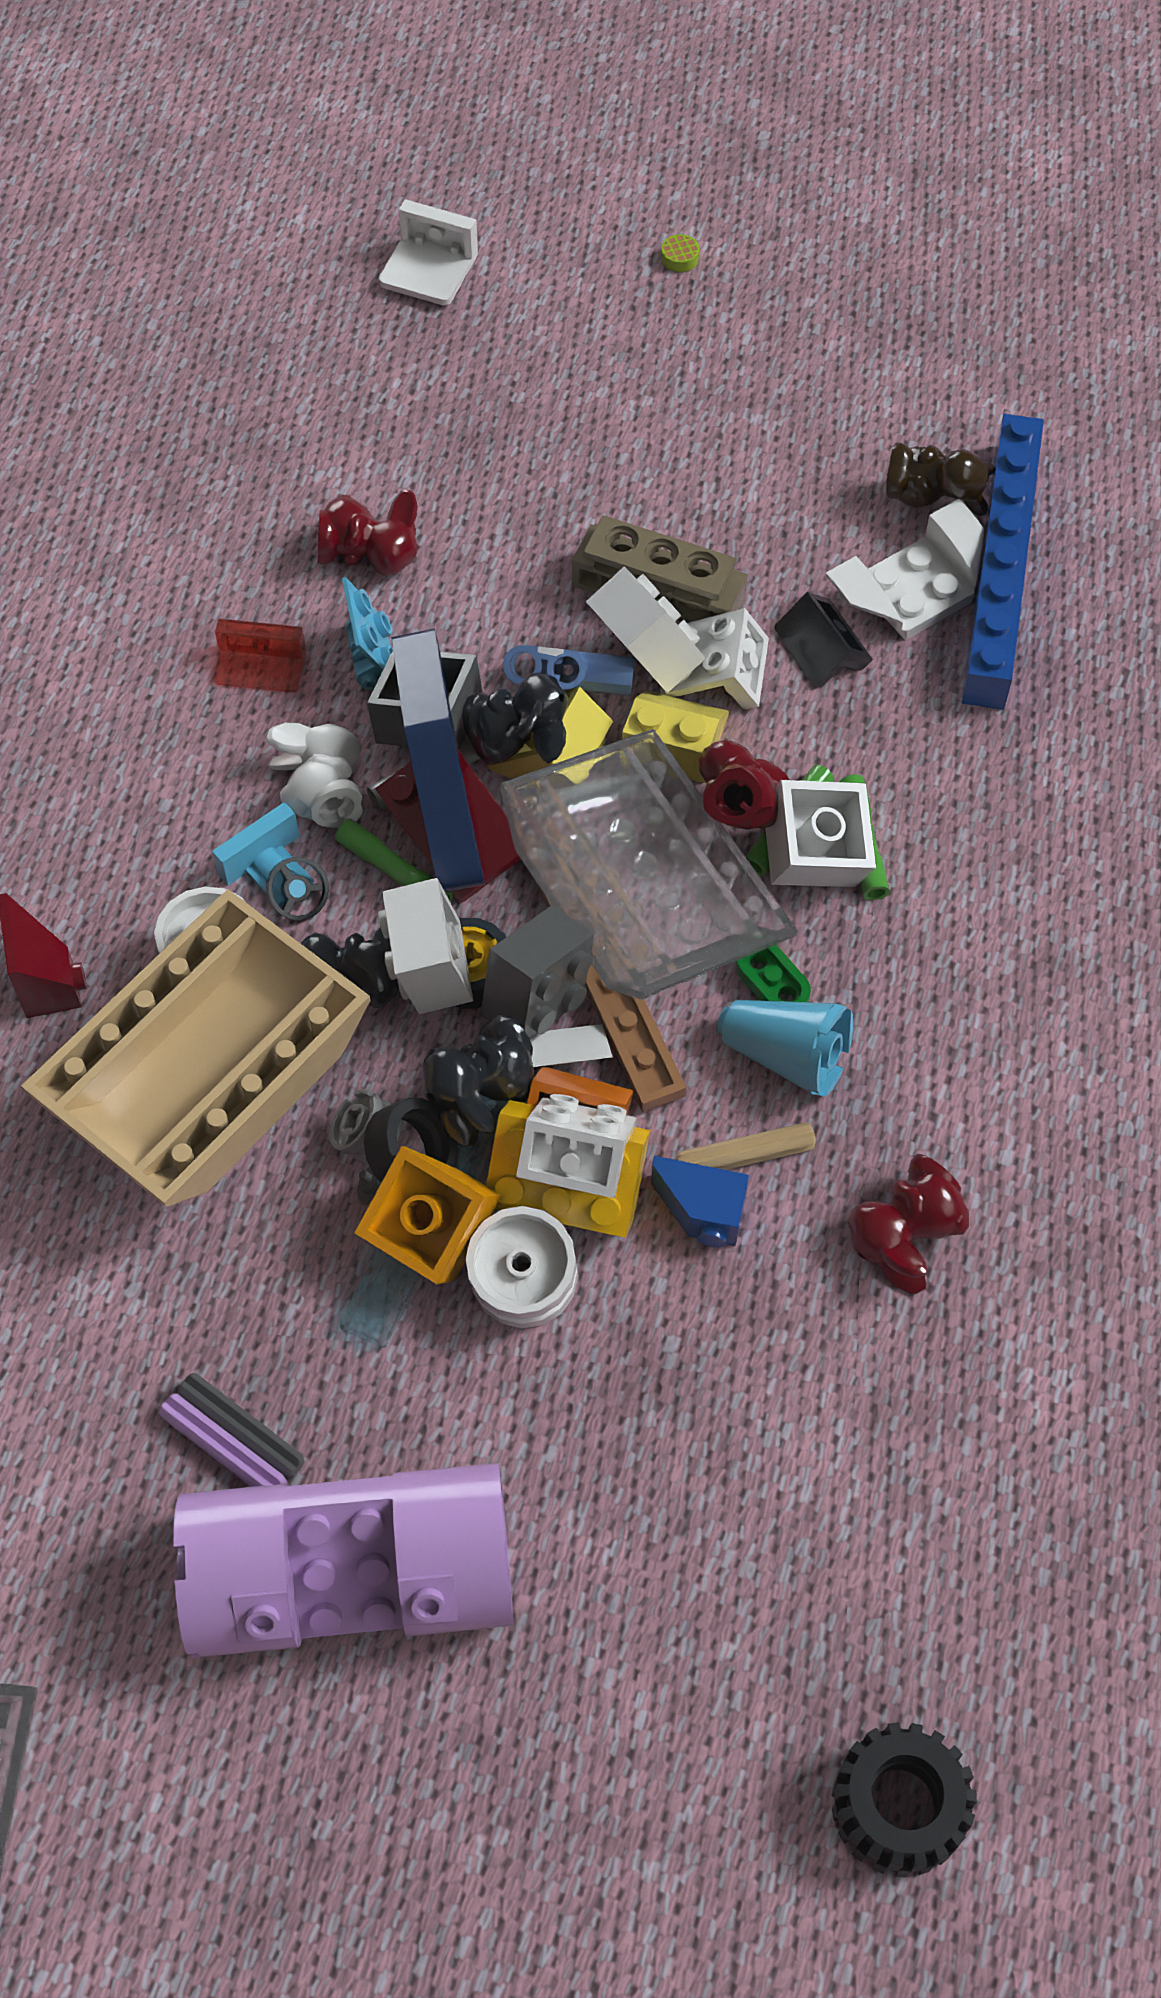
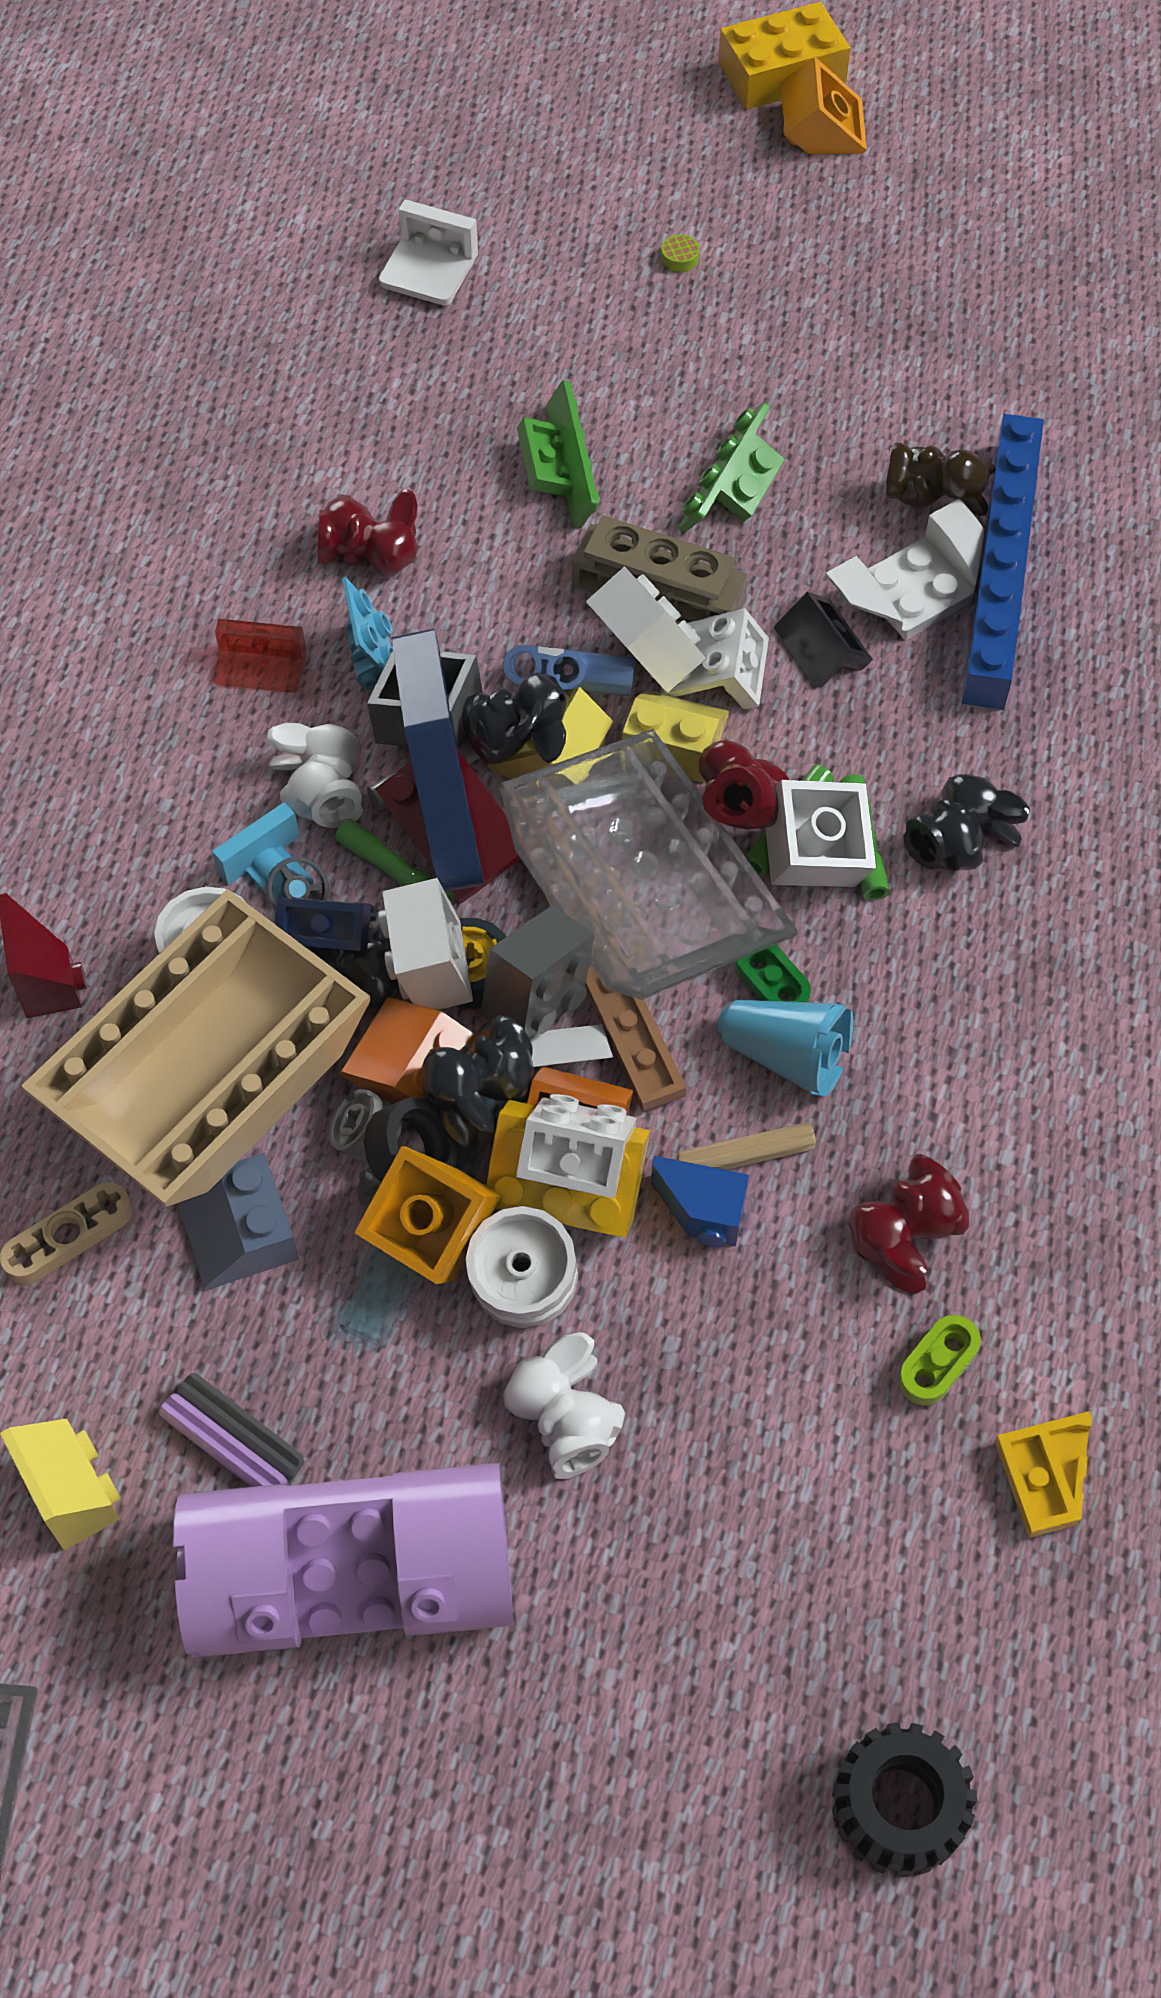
none -> tan beam [0,1182,132,1285]
none -> light yellow slope [0,1419,121,1551]
none -> sand blue slope [178,1153,299,1291]
none -> dark blue piece [275,897,381,951]
none -> orange slope [339,997,477,1104]
none -> white animal [503,1332,625,1479]
none -> bright green bracket [517,380,599,528]
none -> bright green bracket [678,402,785,533]
none -> yellow brick [718,1,851,110]
none -> light orange slope [781,57,867,154]
none -> lime plate [899,1315,981,1406]
none -> black animal [903,774,1030,871]
none -> yellow wing [994,1411,1092,1538]

